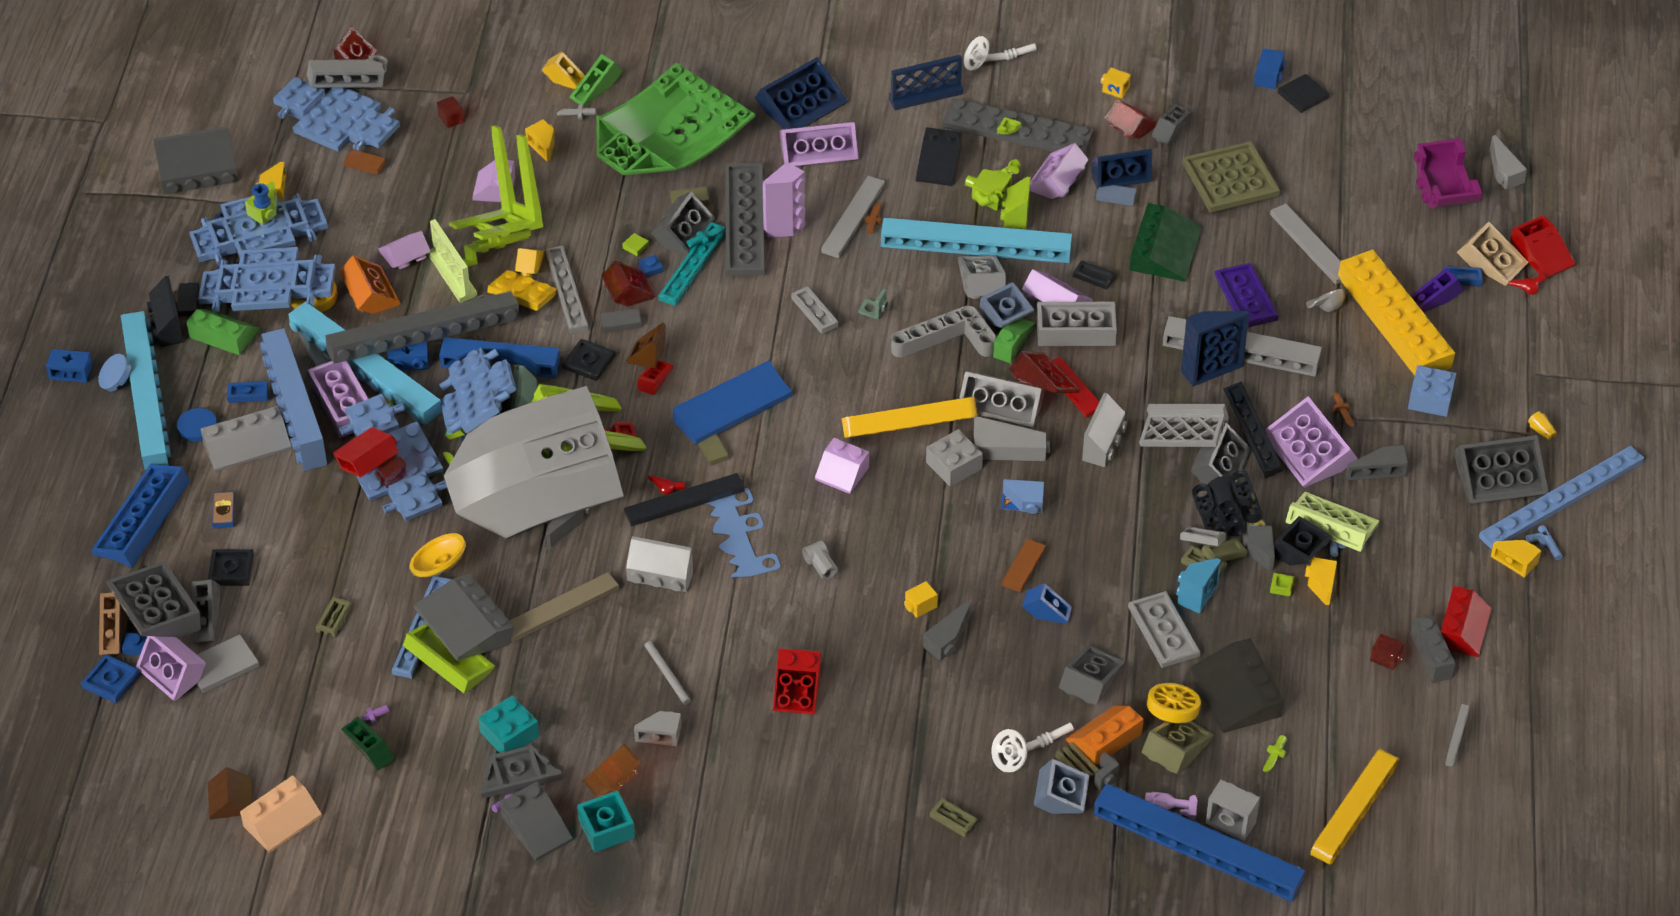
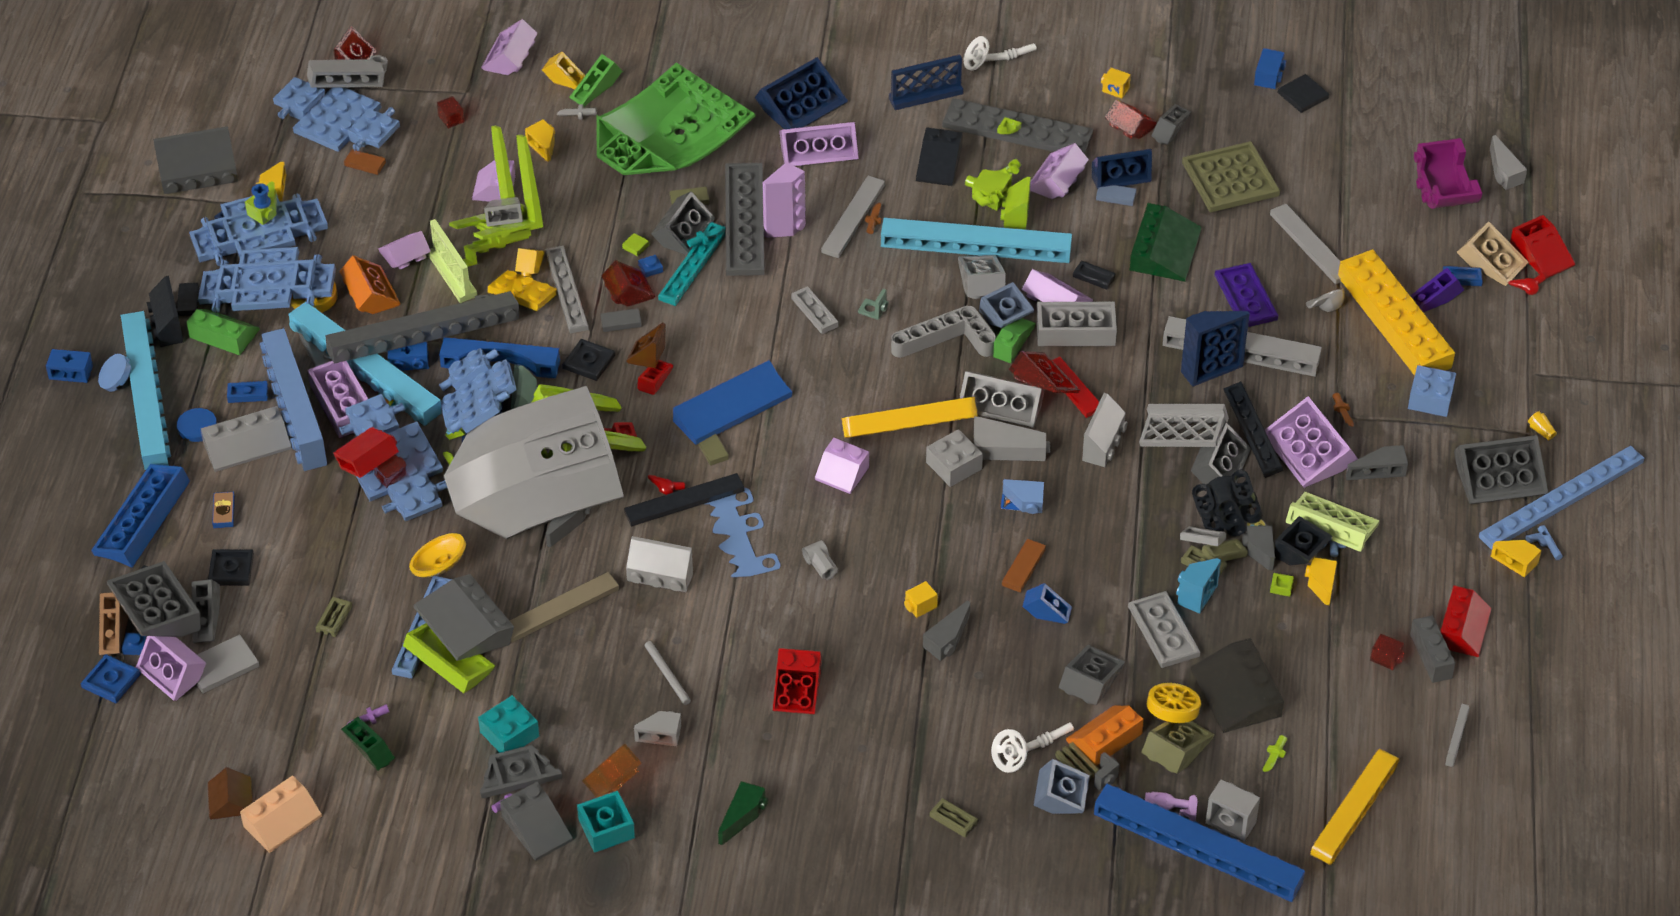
none -> lavender slope [481,19,537,75]
none -> light grey torso [484,197,523,227]
none -> dark green slope [718,781,768,845]

